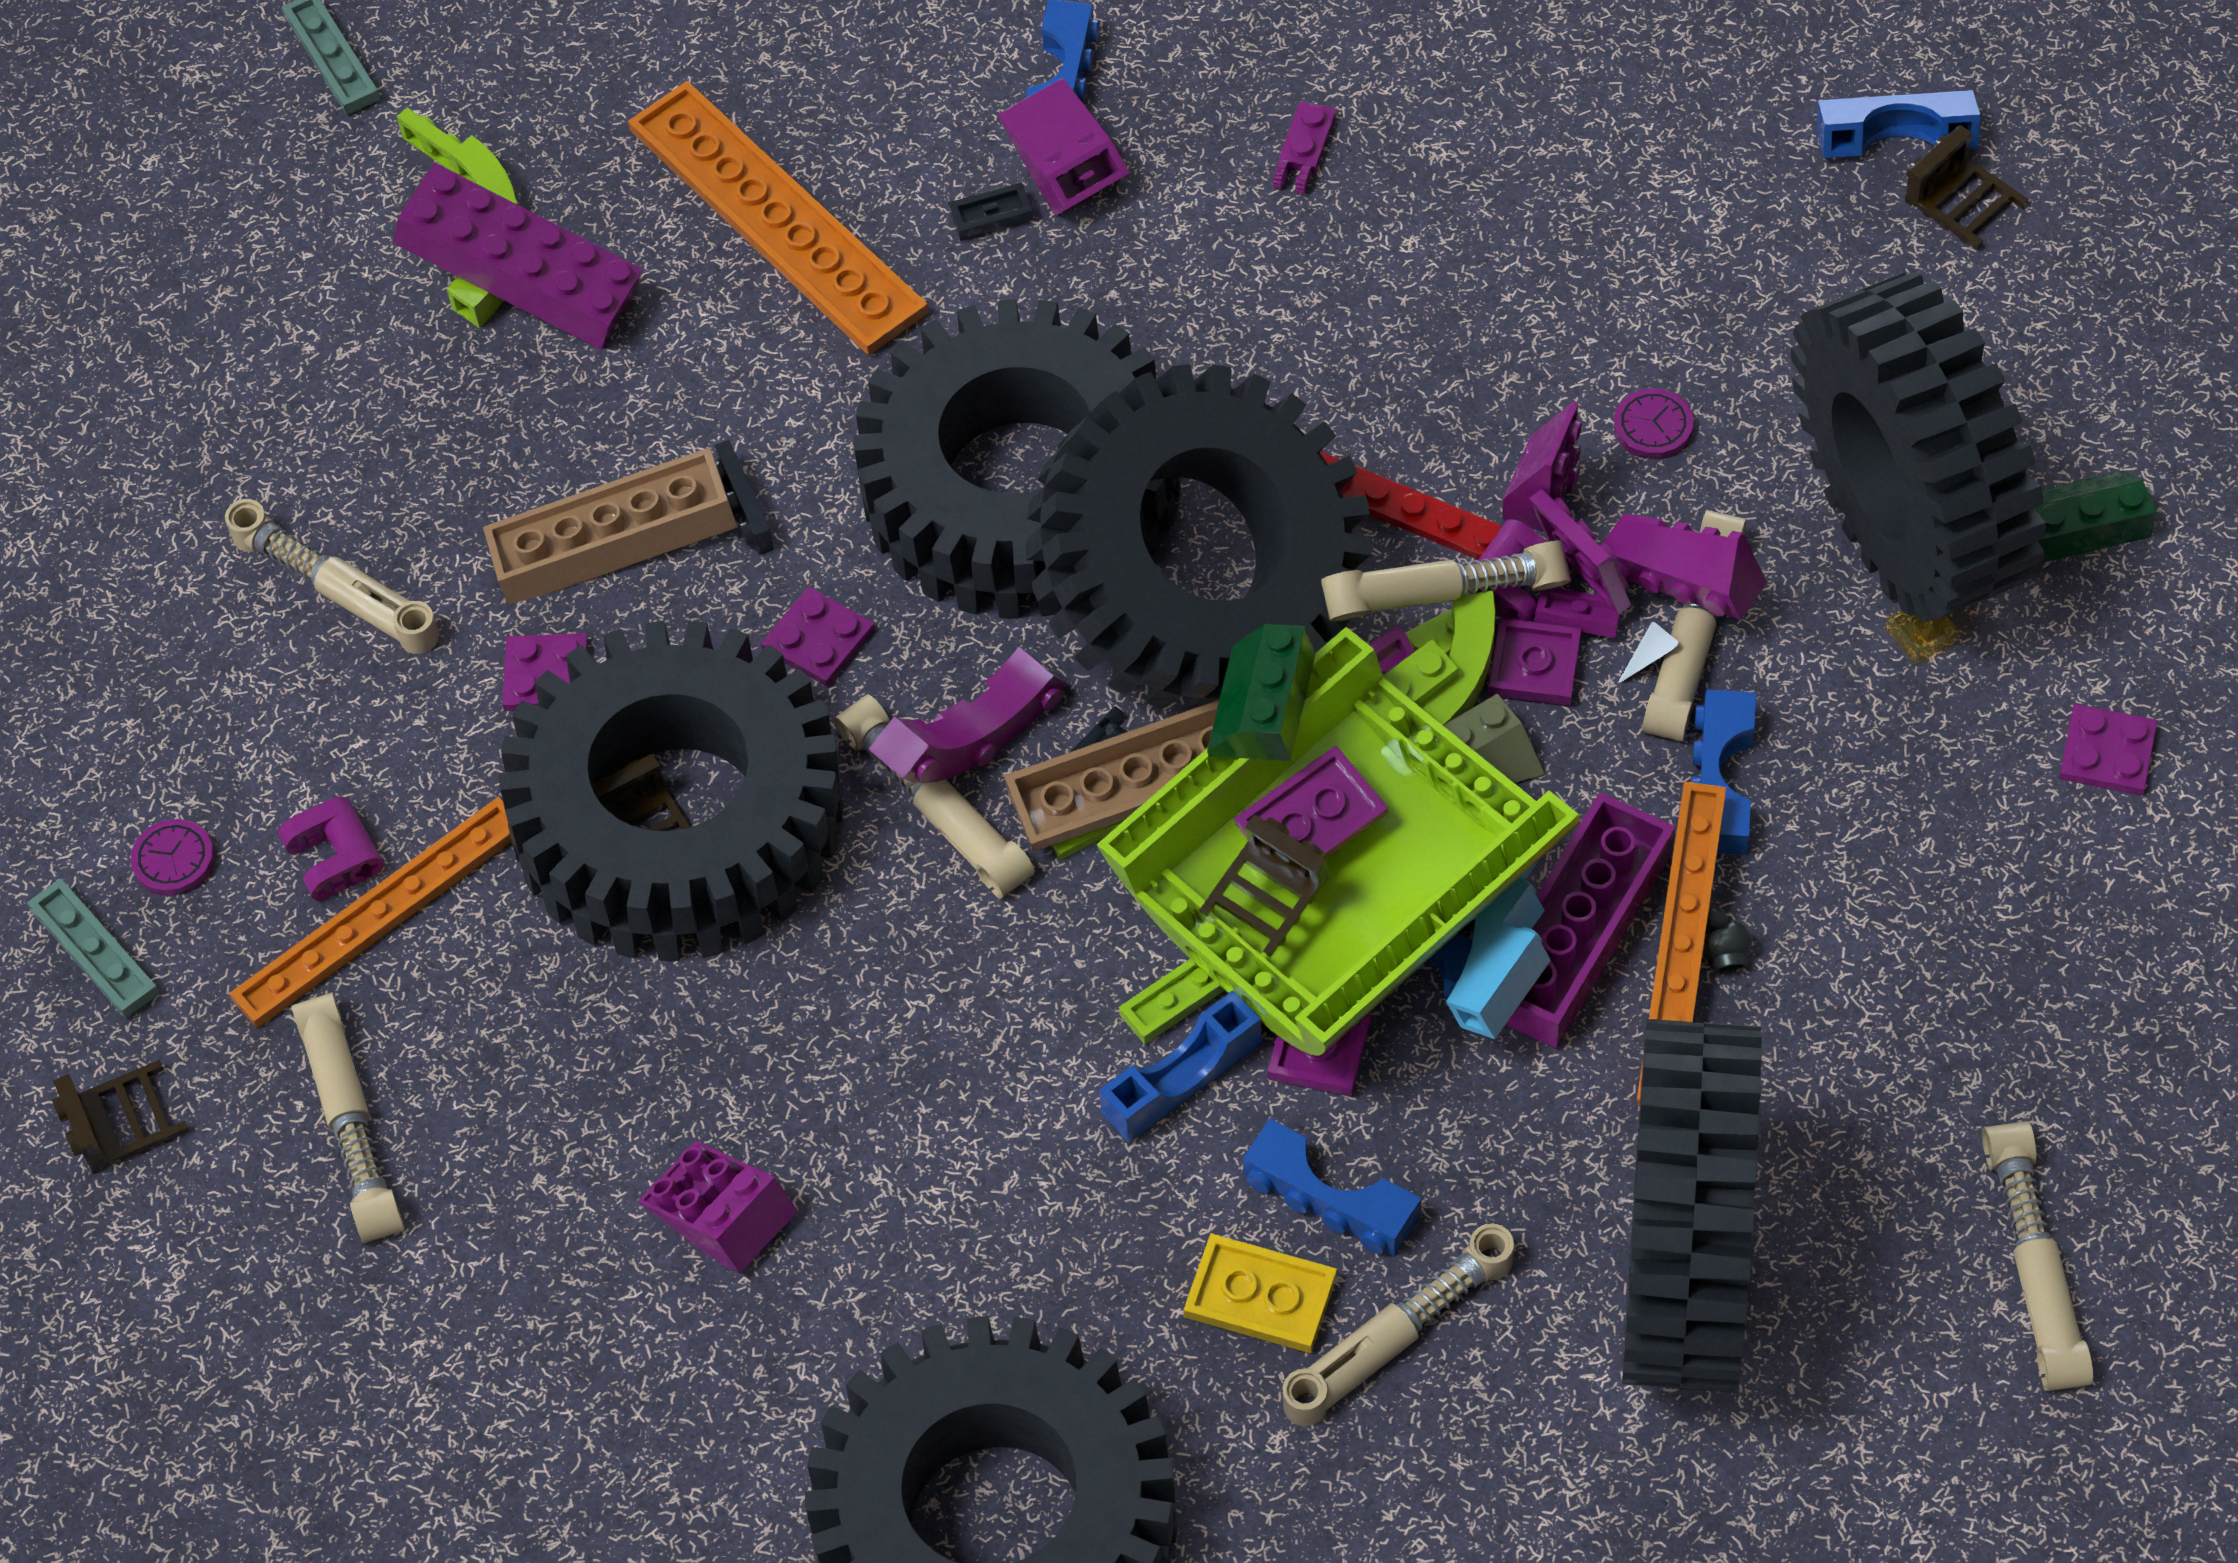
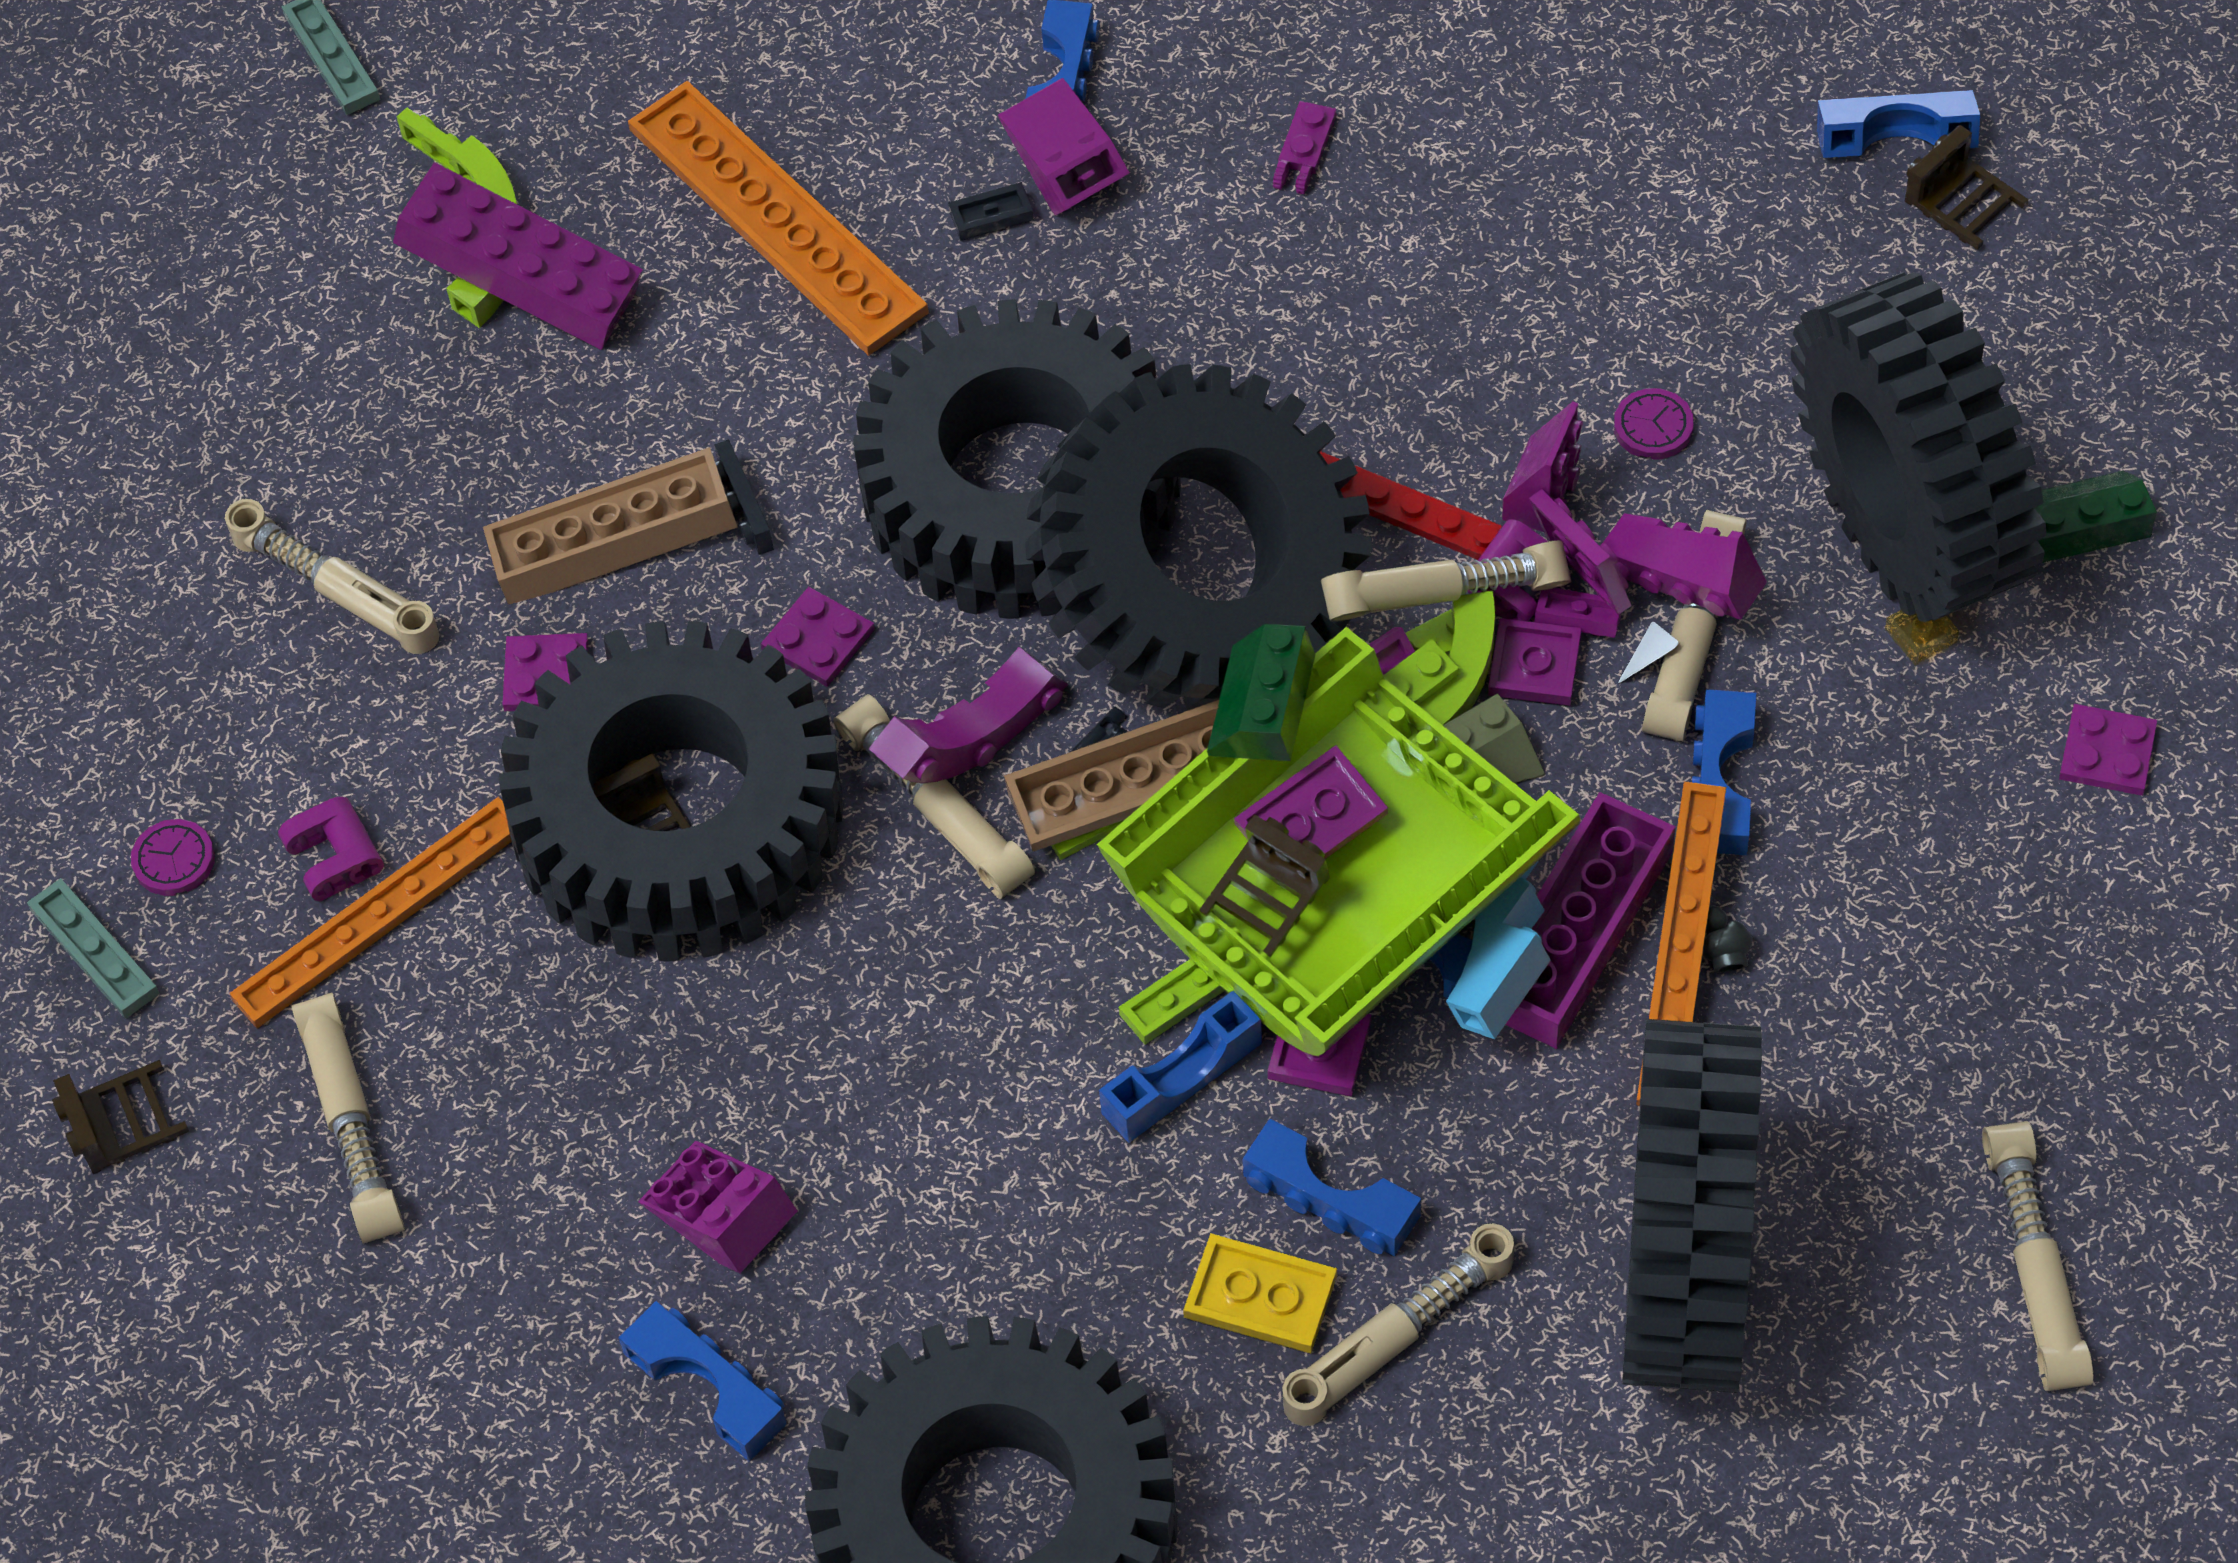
none -> blue arch [618,1301,787,1462]

